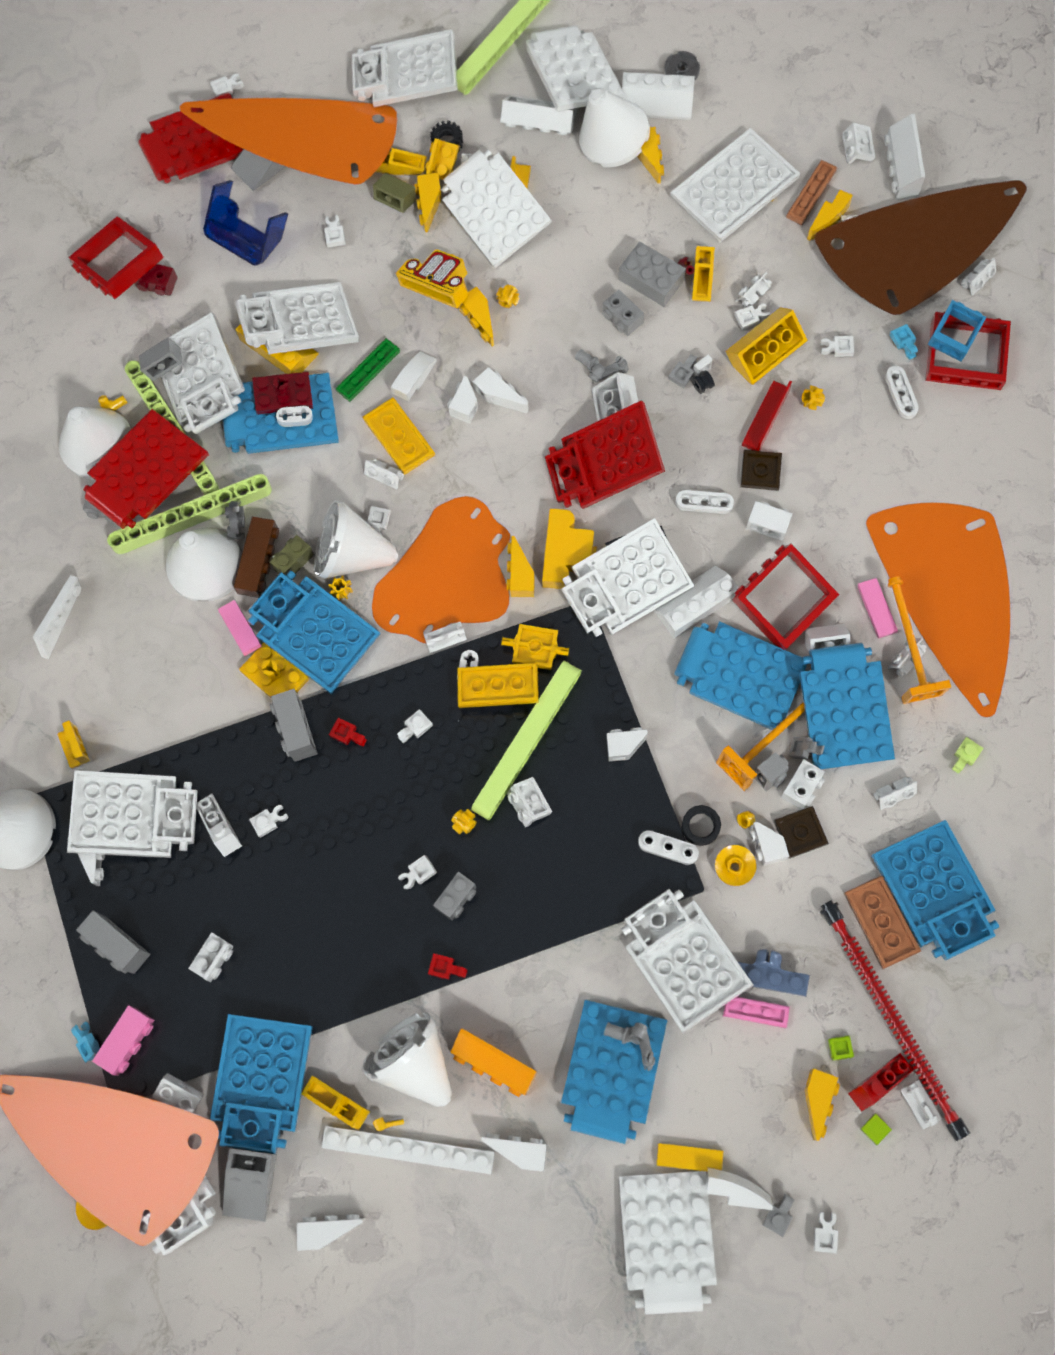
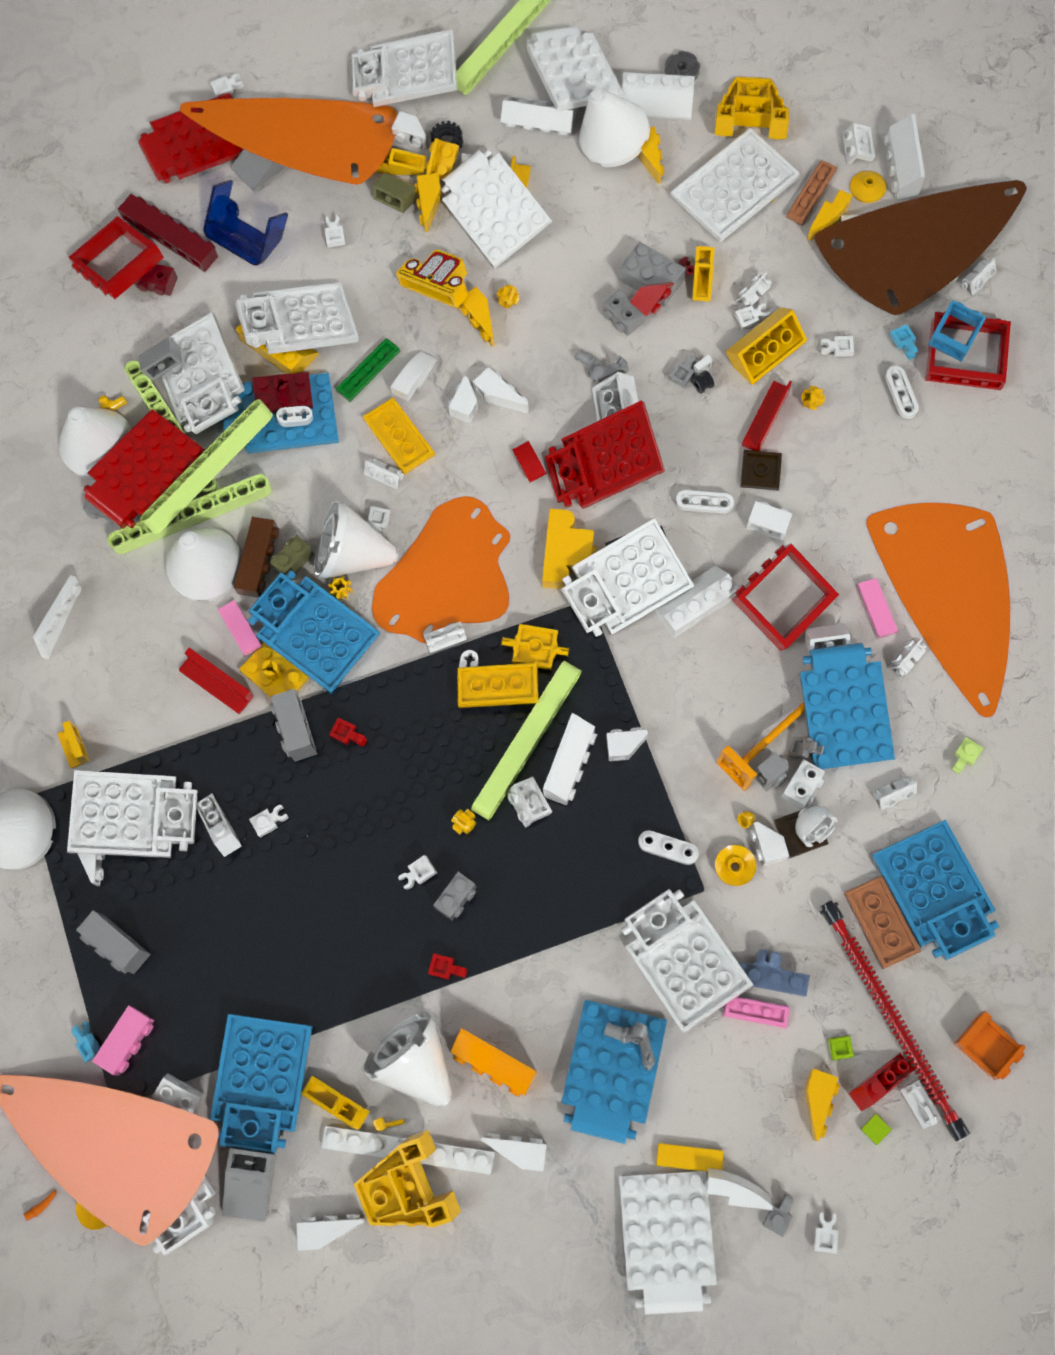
white bracket [188,932,234,982] -> none
flat silver plate [225,500,245,539] -> none
white plate [397,709,433,743] -> none
yellow slope [507,536,535,597] -> none
dark azure plate [674,621,807,730] -> none
black tyre [682,805,721,846] -> none
light orange tile [888,576,951,704] -> none
none -> orange helmet [23,1190,57,1221]
none -> dark red brick [118,194,218,272]
none -> yellowish green beam [140,399,273,534]
none -> red panel [179,647,254,714]
none -> yellow wedge [353,1130,461,1227]
none -> white slope [392,111,428,149]
none -> red slope [512,441,546,483]
none -> white slope [543,713,597,805]
none -> red slope [630,282,674,316]
none -> yellow wedge [715,76,789,140]
none -> white cylinder [795,806,838,847]
none -> yellow dish [850,171,886,203]
none -> orange panel [954,1011,1026,1080]

